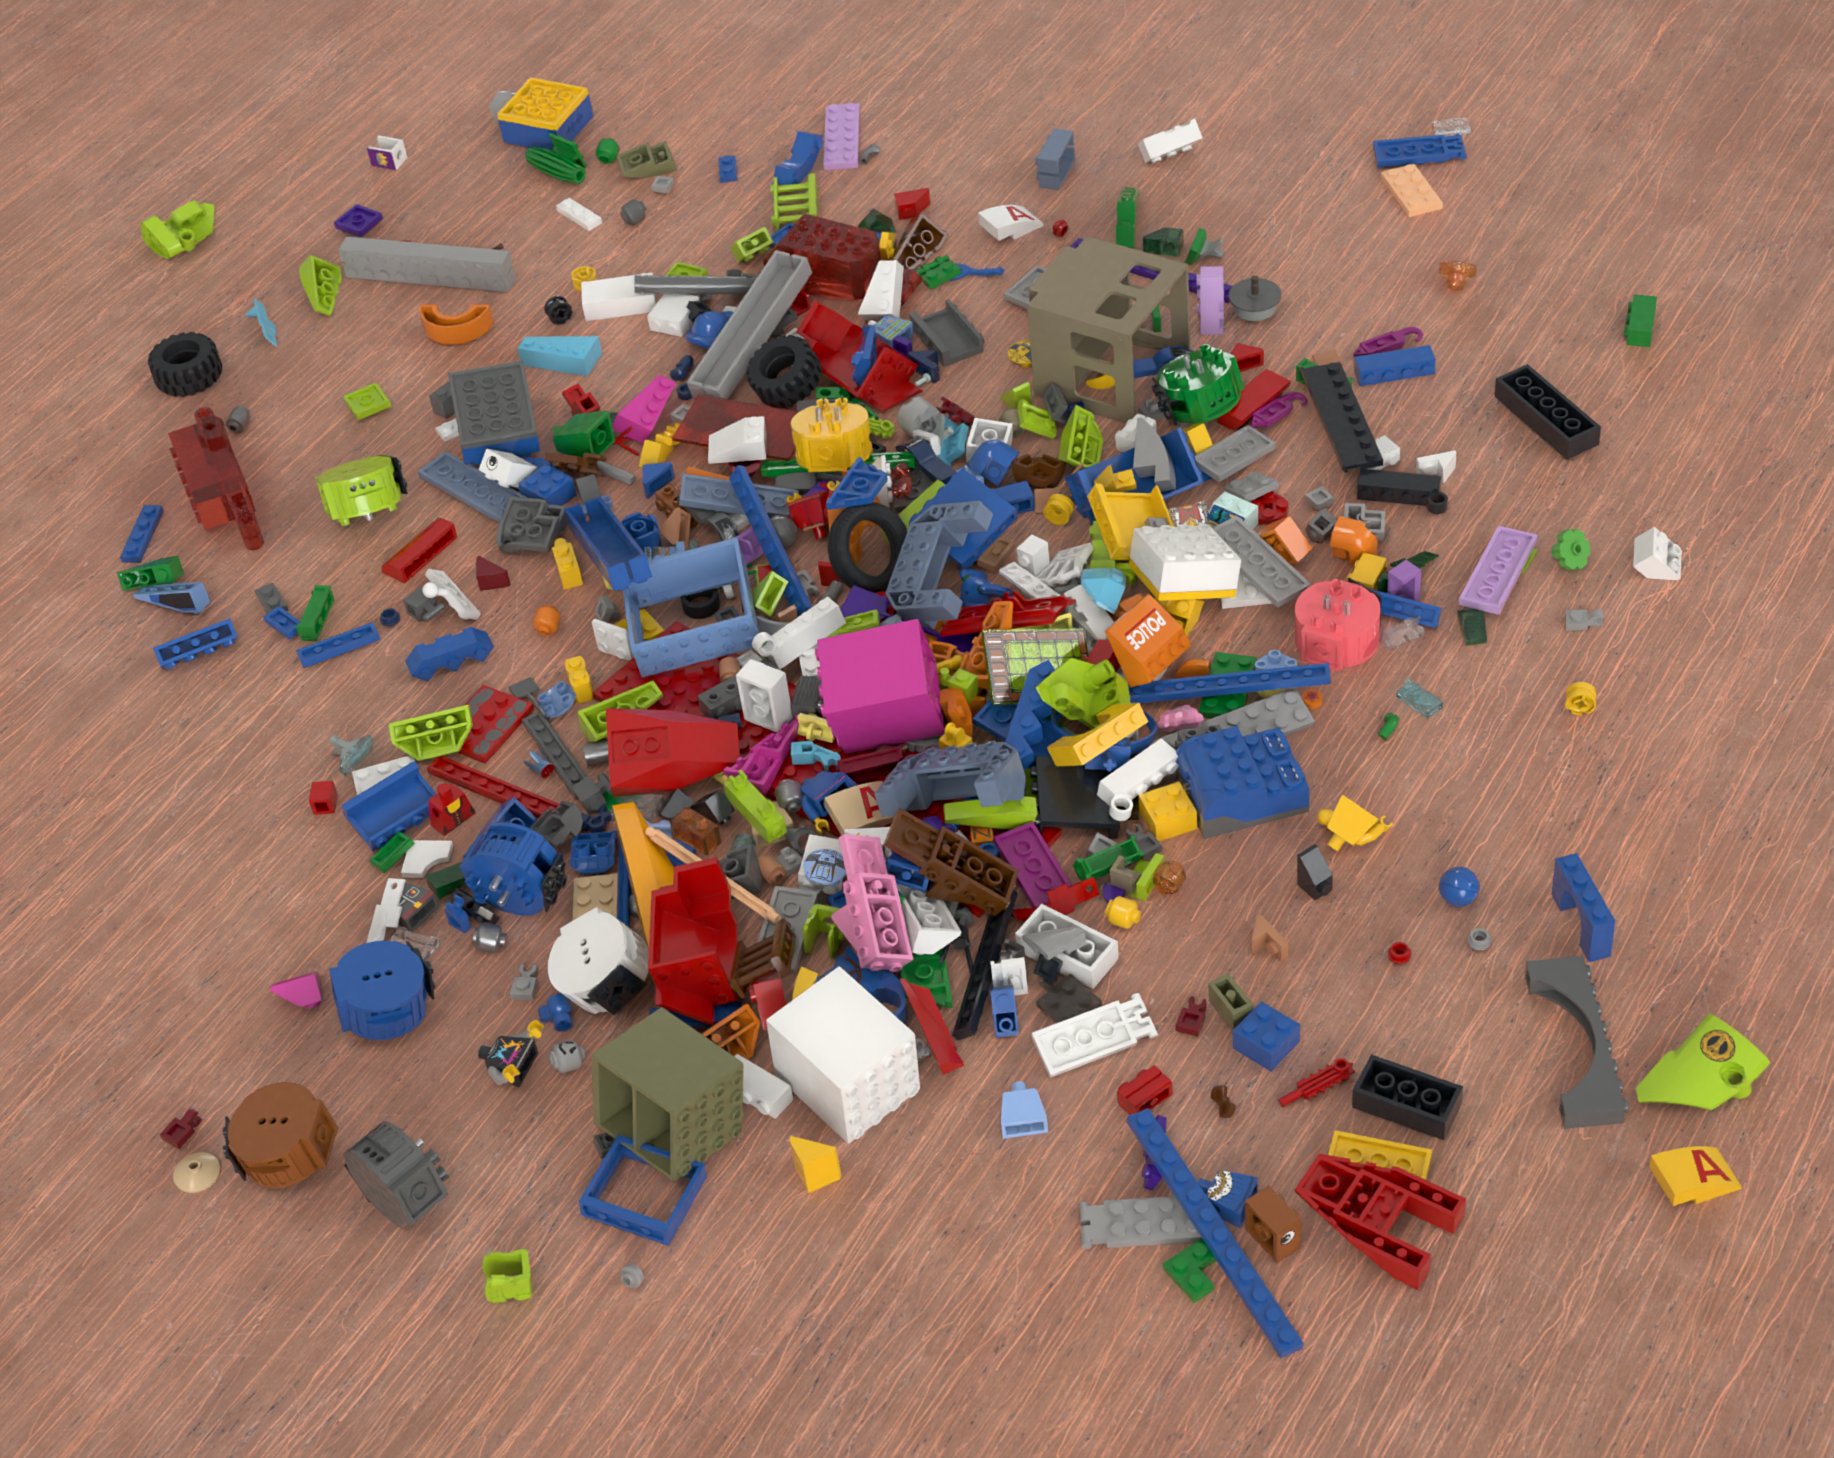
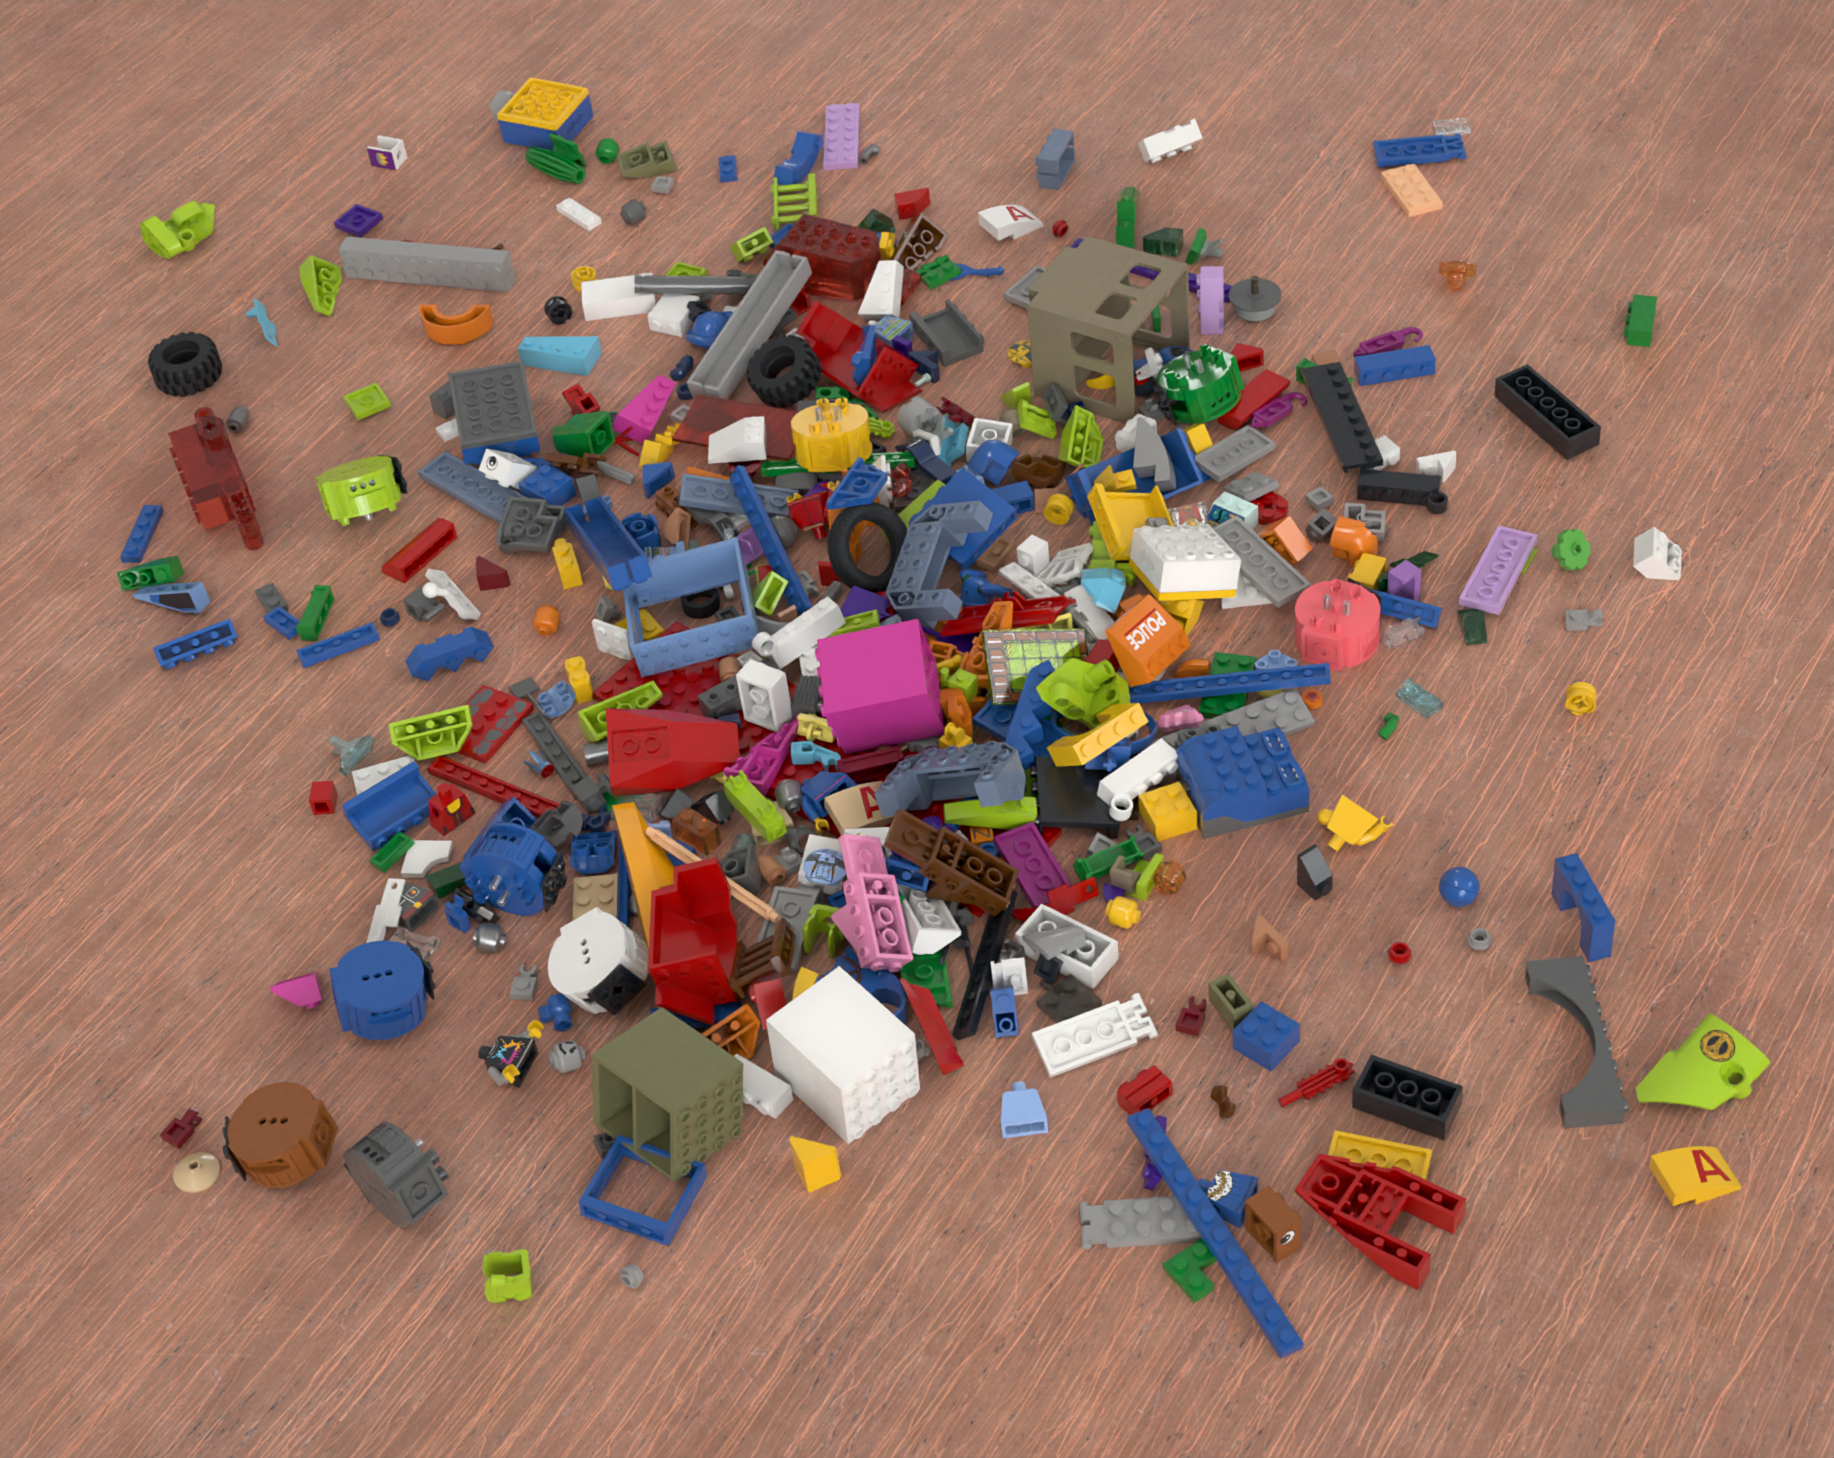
none -> plate [1134,347,1164,397]

